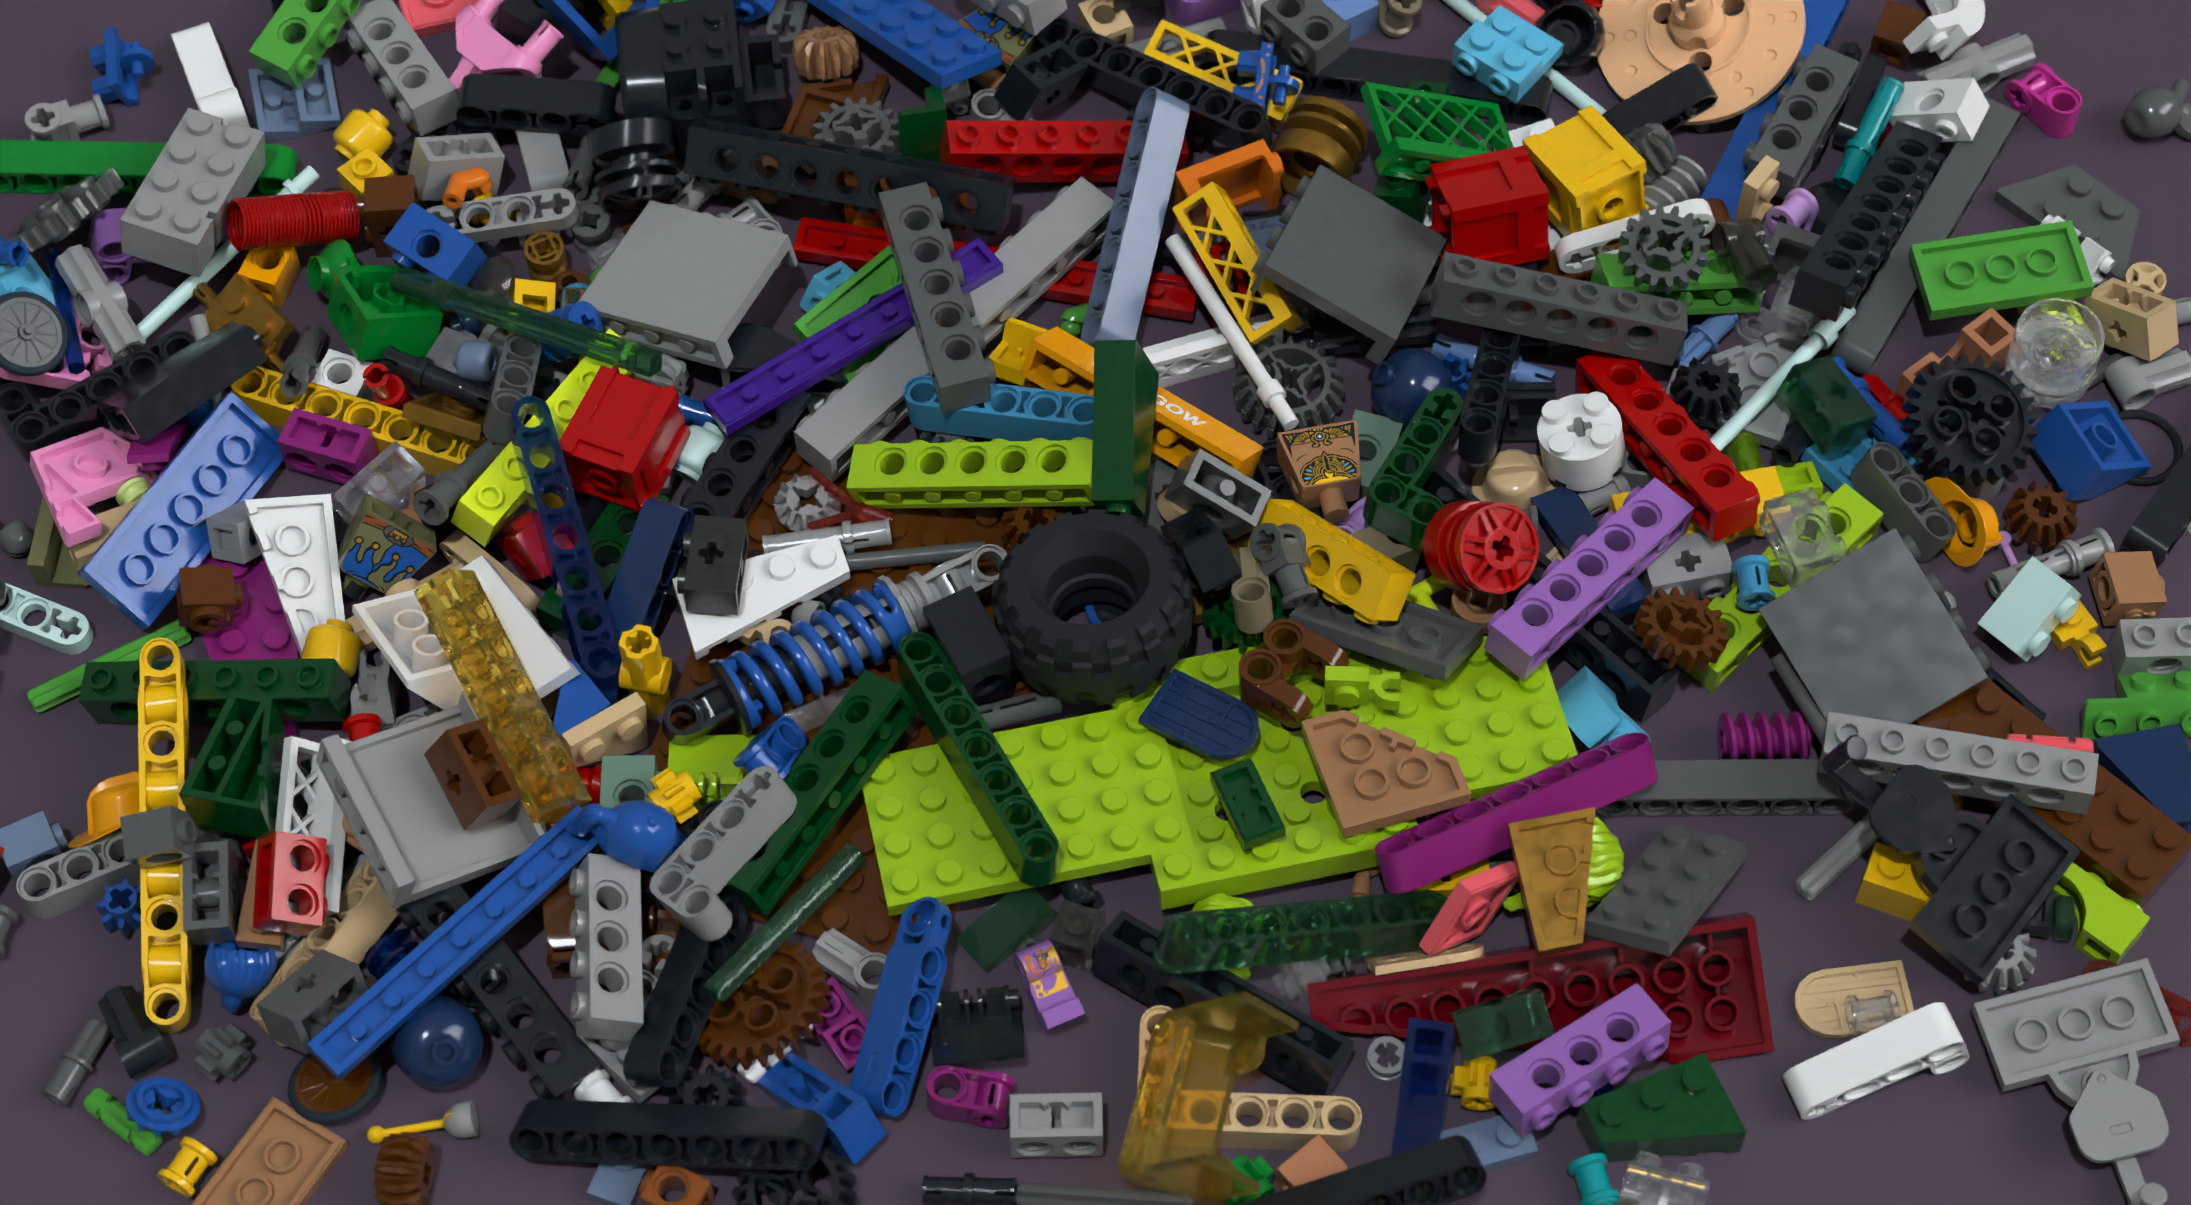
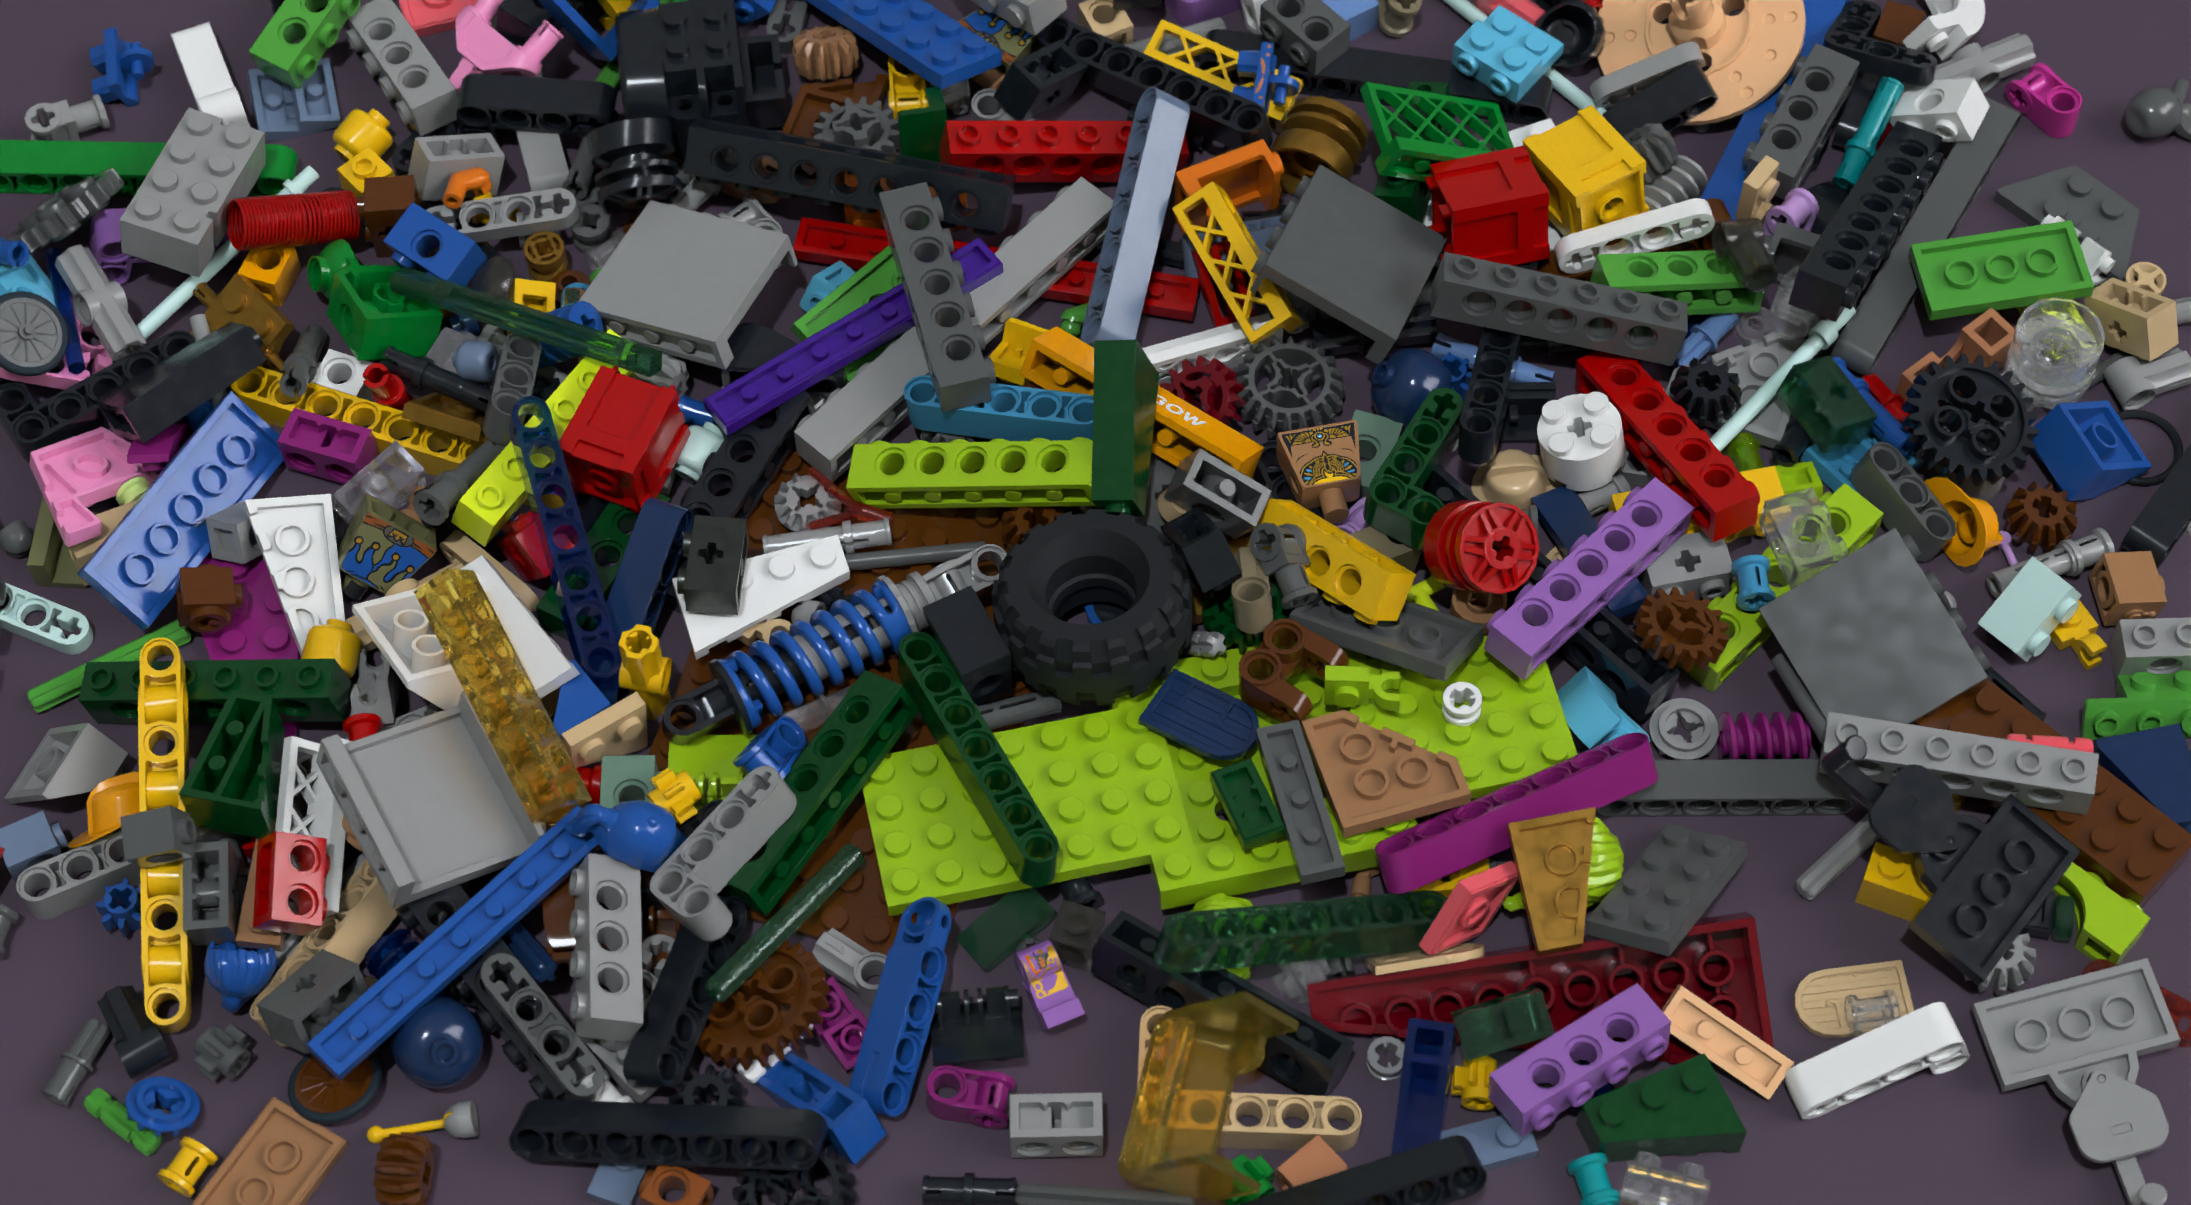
reddish brown brick [424,719,523,831] -> none
white bar [1165,234,1299,431] -> none
dark grey gear [1618,204,1710,295] -> none
none -> light grey slope [4,723,128,804]
none -> dark grey beam [481,953,605,1101]
none -> dark blue axle [501,921,558,983]
none -> yellow piece [888,56,926,119]
none -> dark red gear [1159,356,1246,427]
none -> light grey axle [1181,631,1227,657]
none -> dark grey plate [1256,719,1345,885]
none -> white bush [1442,682,1482,726]
none -> light grey beam [1590,42,1705,109]
none -> light grey gear [1649,698,1719,760]
none -> light nougat plate [1661,984,1795,1100]
none -> black beam [1823,0,1937,85]

